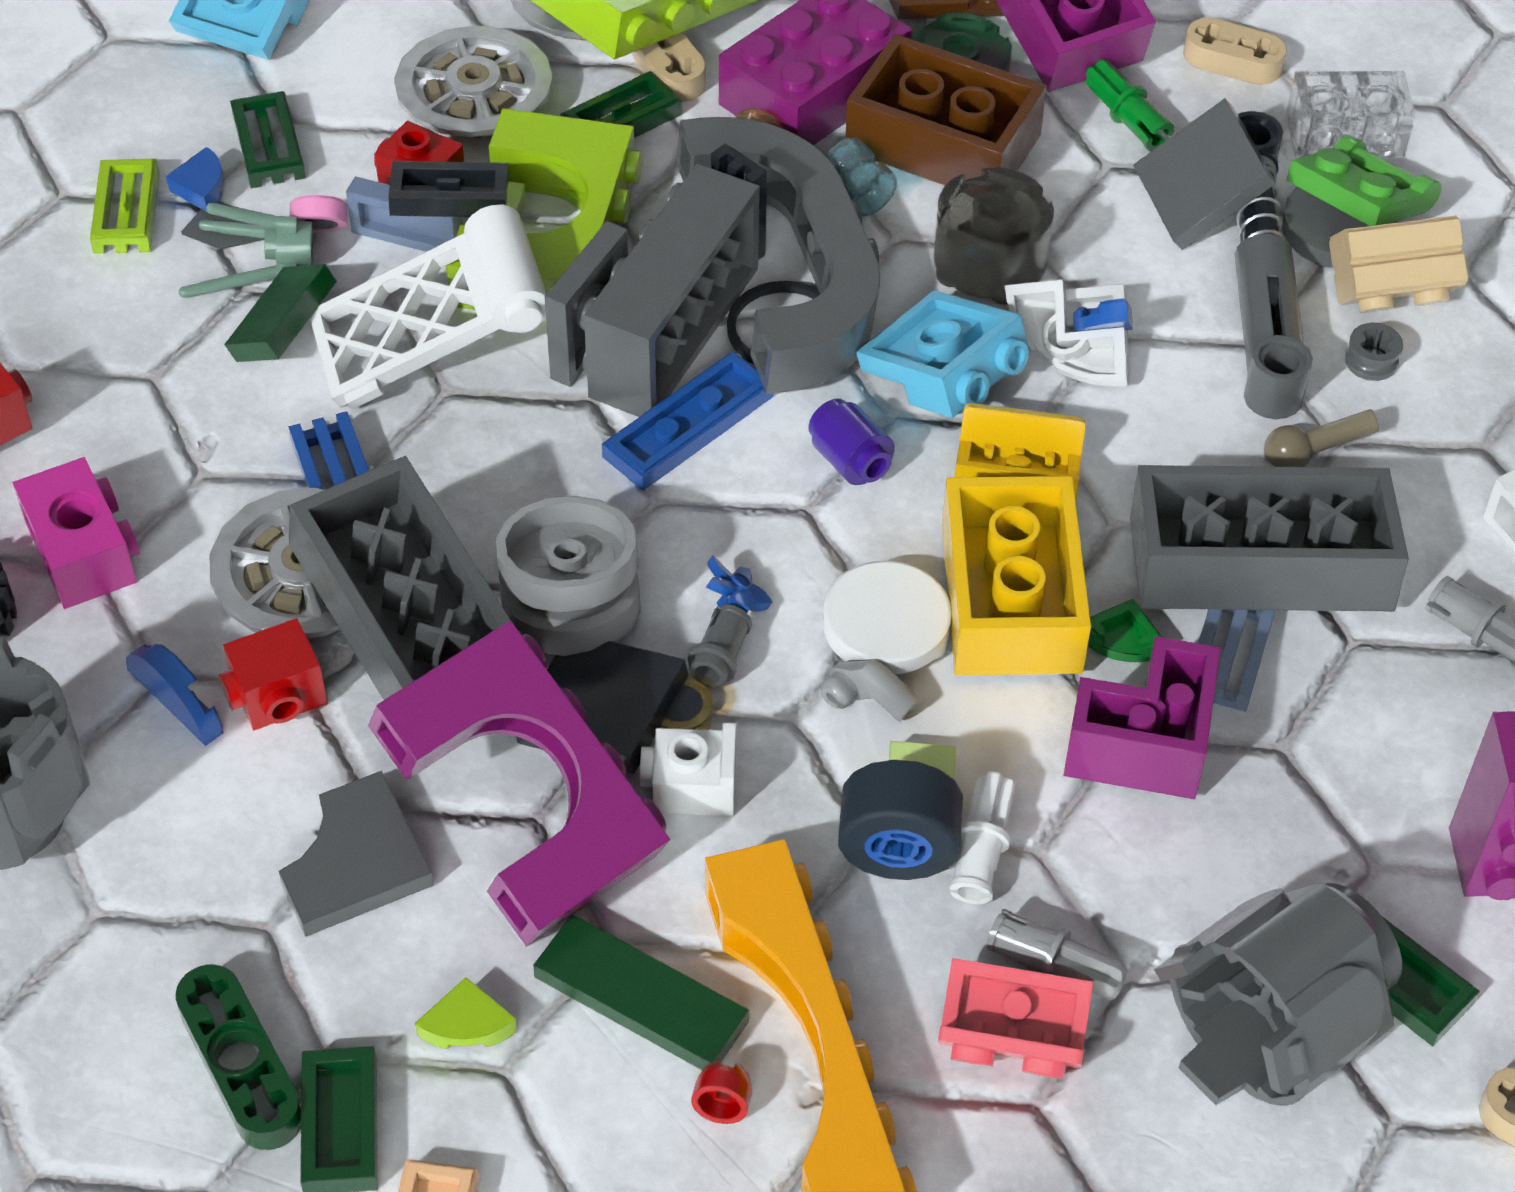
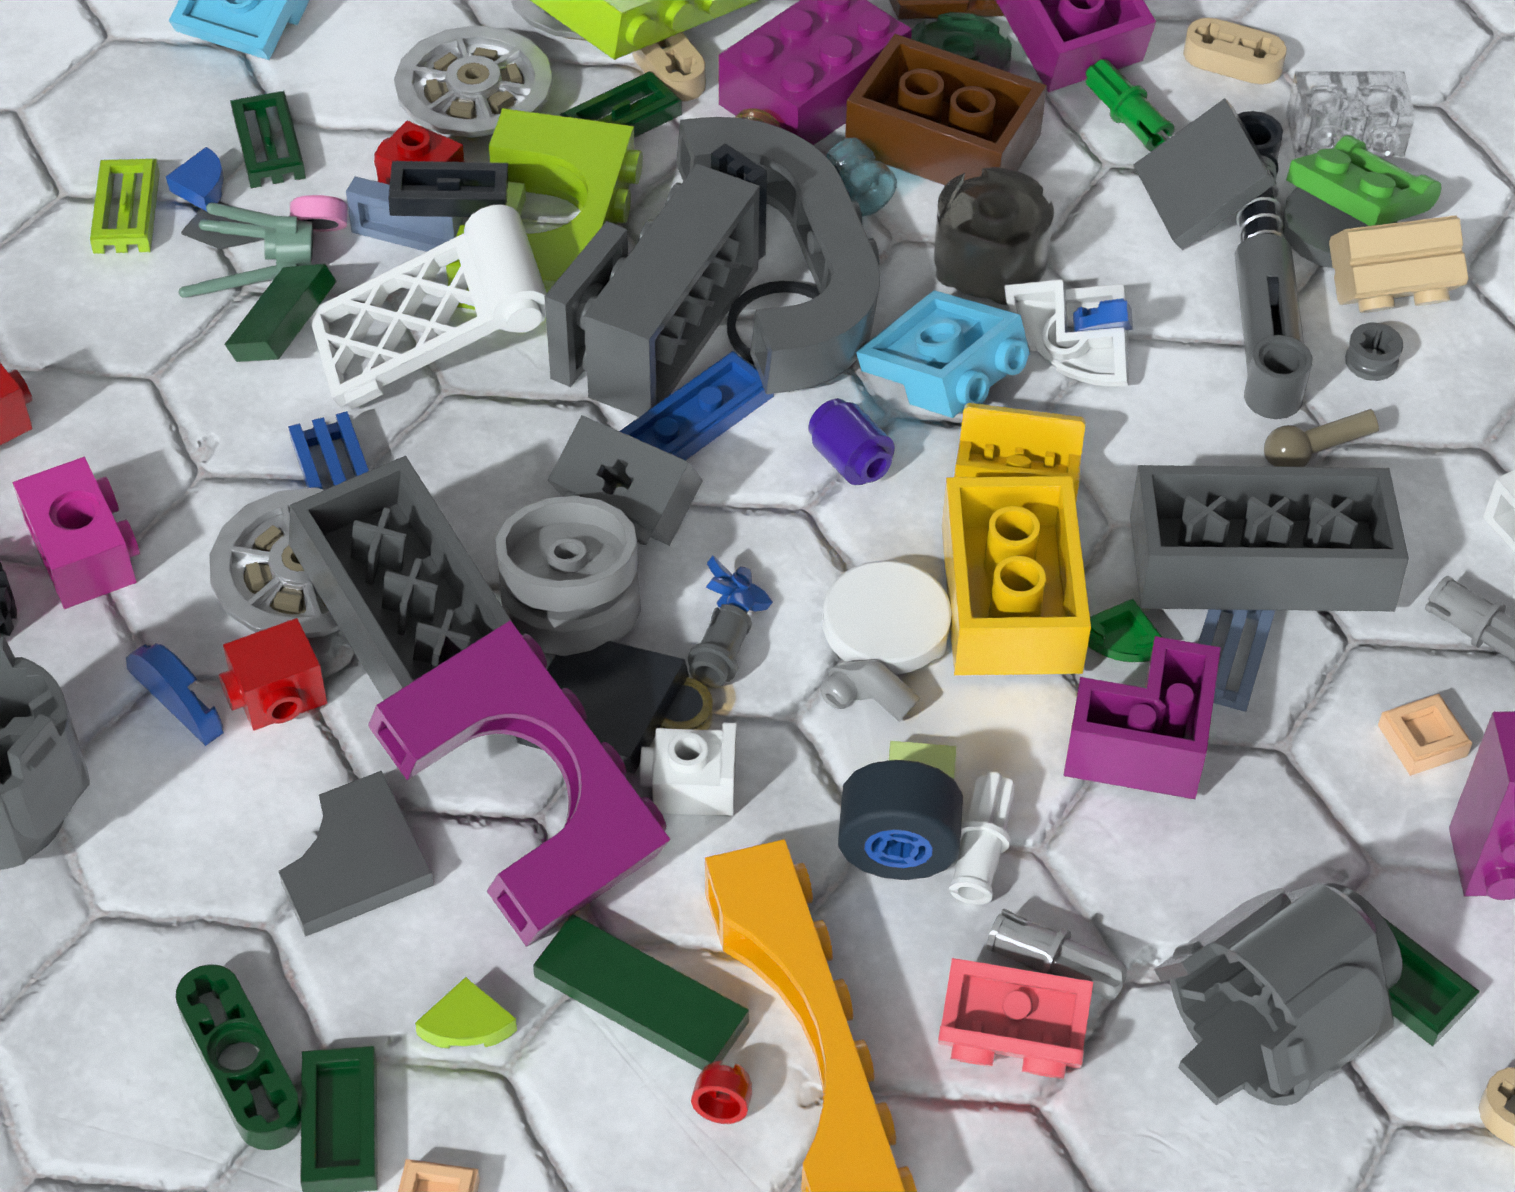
none -> dark grey brick [547,415,703,546]
none -> light nougat tile [1378,694,1472,776]

